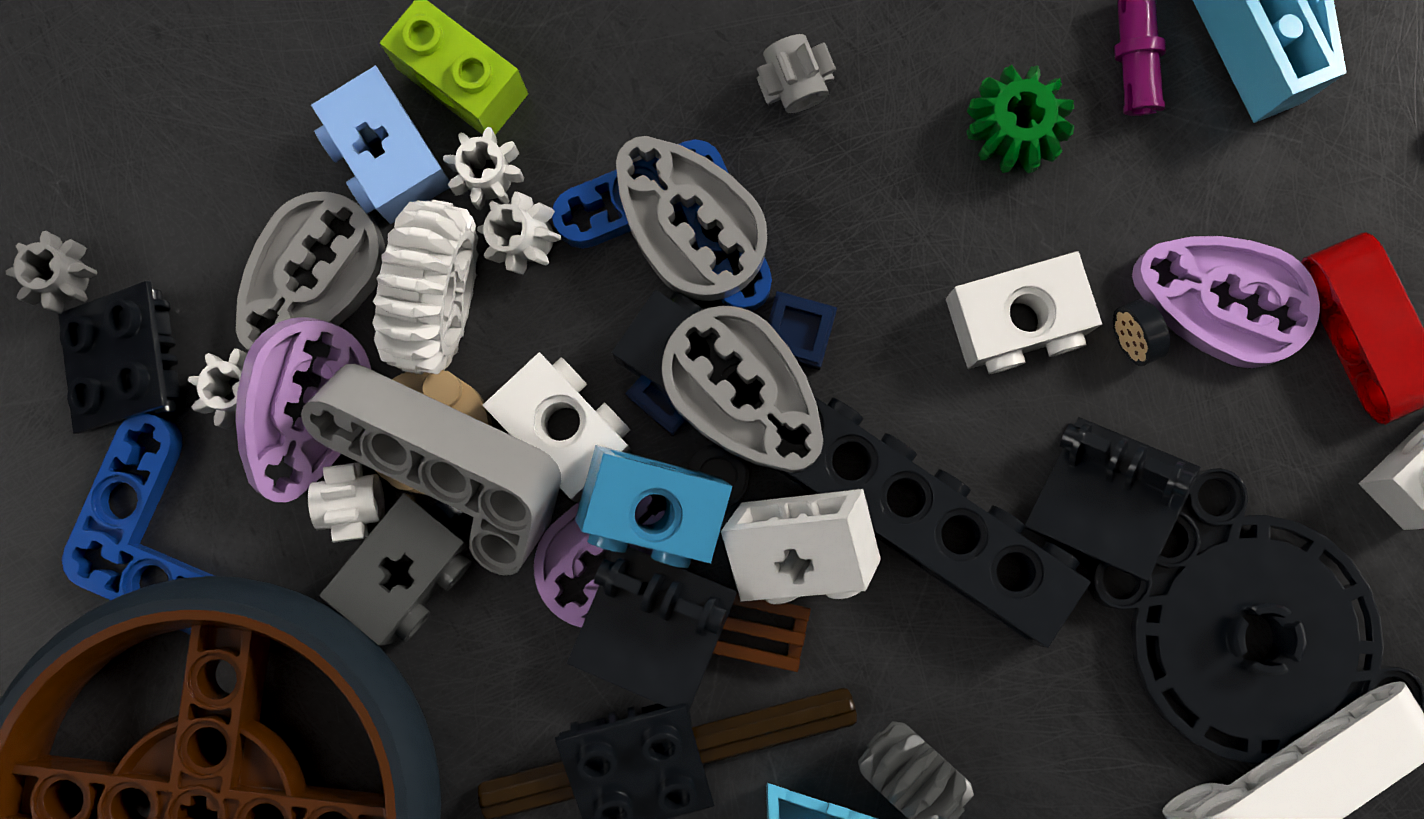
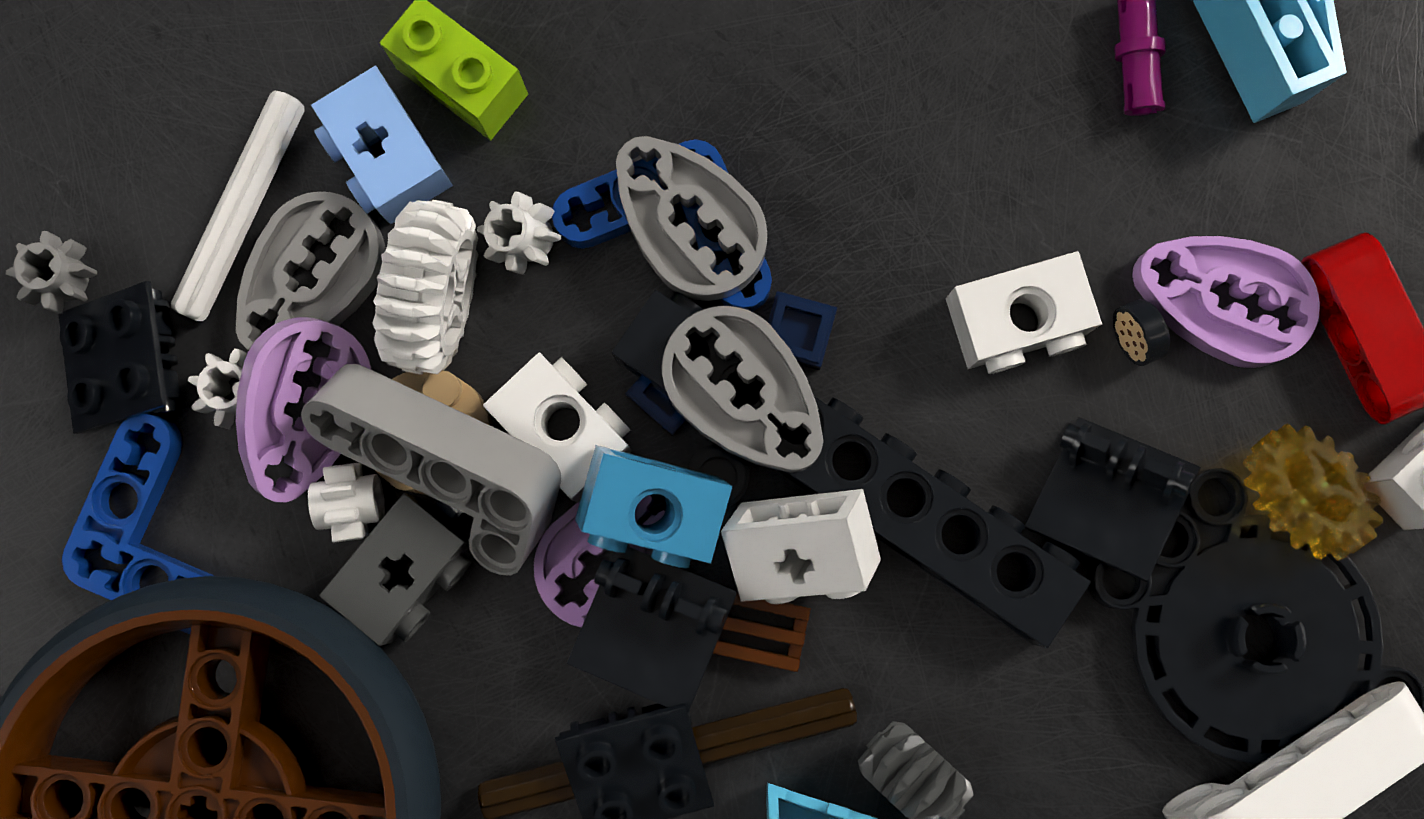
white gear [443,127,524,210] -> none
light grey gear [757,34,836,113] -> none
green gear [967,65,1074,174] -> none
none -> white axle [171,90,304,322]
none -> clear yellow gear [1243,424,1383,561]

